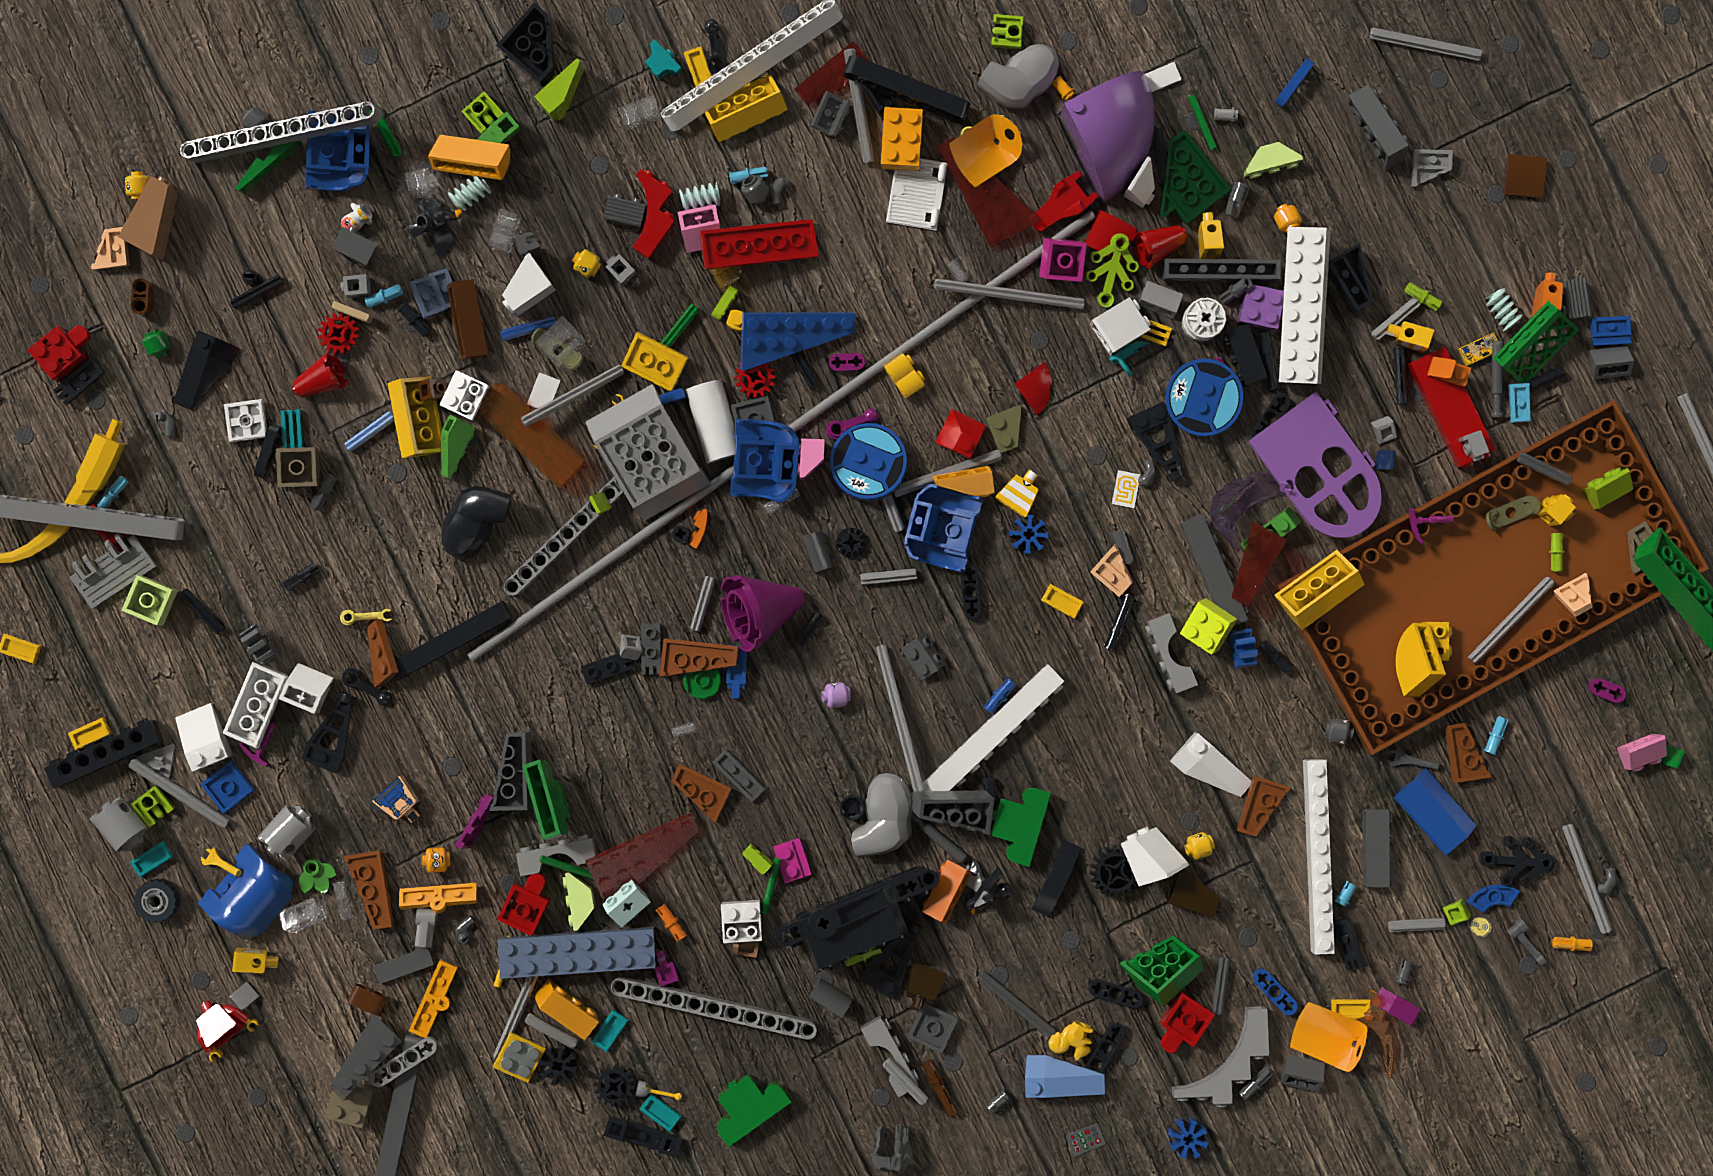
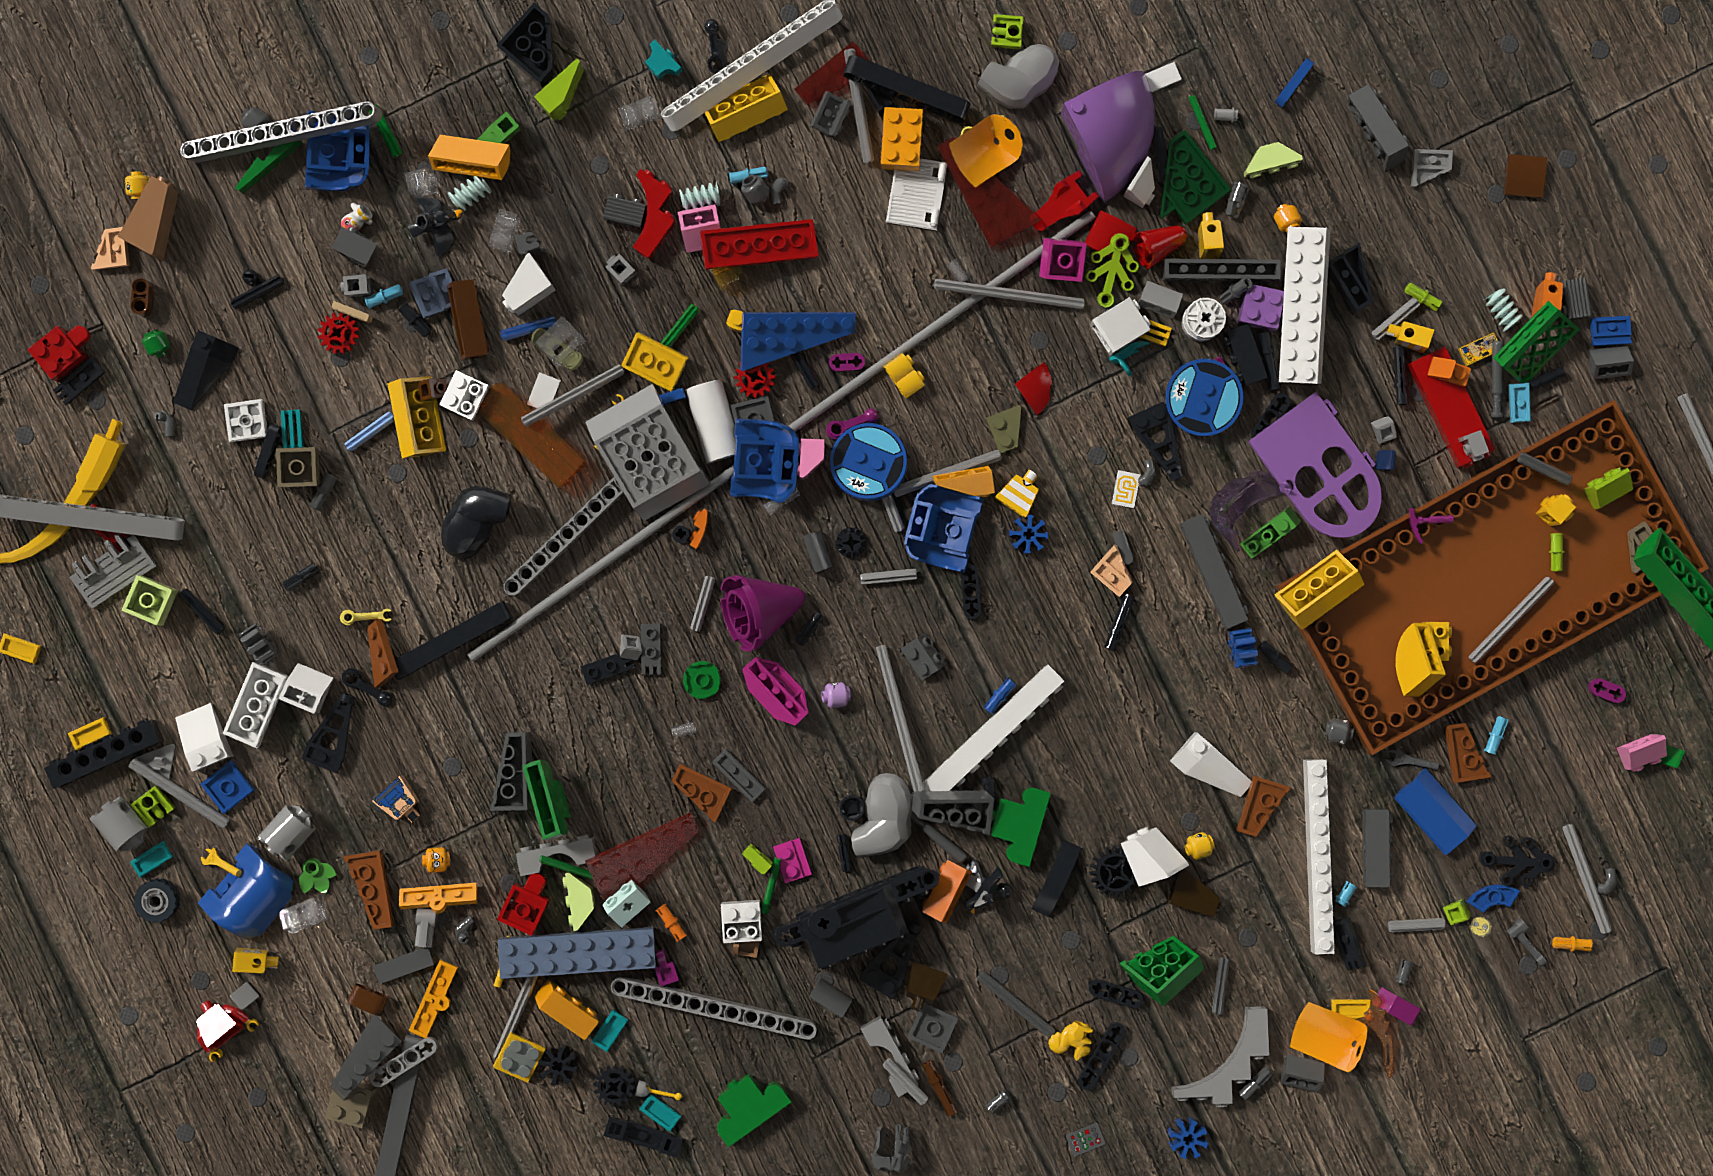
medium azure axle [95,476,129,509] -> none
magenta piece [239,721,277,767] -> none
red cone [292,352,348,398] -> none
clear axle [333,881,352,920] -> none
bright green slope [441,415,476,479] -> none
magenta wing [455,794,494,849] -> none
lime brick [461,91,504,135] -> none
light grey axle [525,1013,578,1049] -> none
yellow head [572,249,601,278] -> none
lime slope [589,492,612,515] -> none
dark orange wing [659,638,740,677] -> none
yellow tile [683,46,712,87] -> none
lime beam [711,285,739,321] -> none
blue hinge [726,645,747,699] -> none
lime axle [844,947,882,967] -> none
red slope [935,409,986,460] -> none
medium blue wedge [1025,1055,1105,1098] -> none
yellow tile [1041,584,1084,619] -> none
light orange pin [1052,76,1075,101] -> none
light grey arch [1145,613,1198,693] -> none
red brick [1159,991,1215,1053] -> none
neon yellow brick [1180,598,1237,655] -> none
clear red wing [1231,521,1287,607] -> none
blue beam [1252,968,1298,1015] -> none
light grey axle [1369,27,1482,61] -> none
olive piece [1486,495,1541,531] -> none
light nougat wing [1554,573,1592,617] -> none
none -> dark pink wedge [742,657,808,725]
none -> black axle [836,834,852,872]

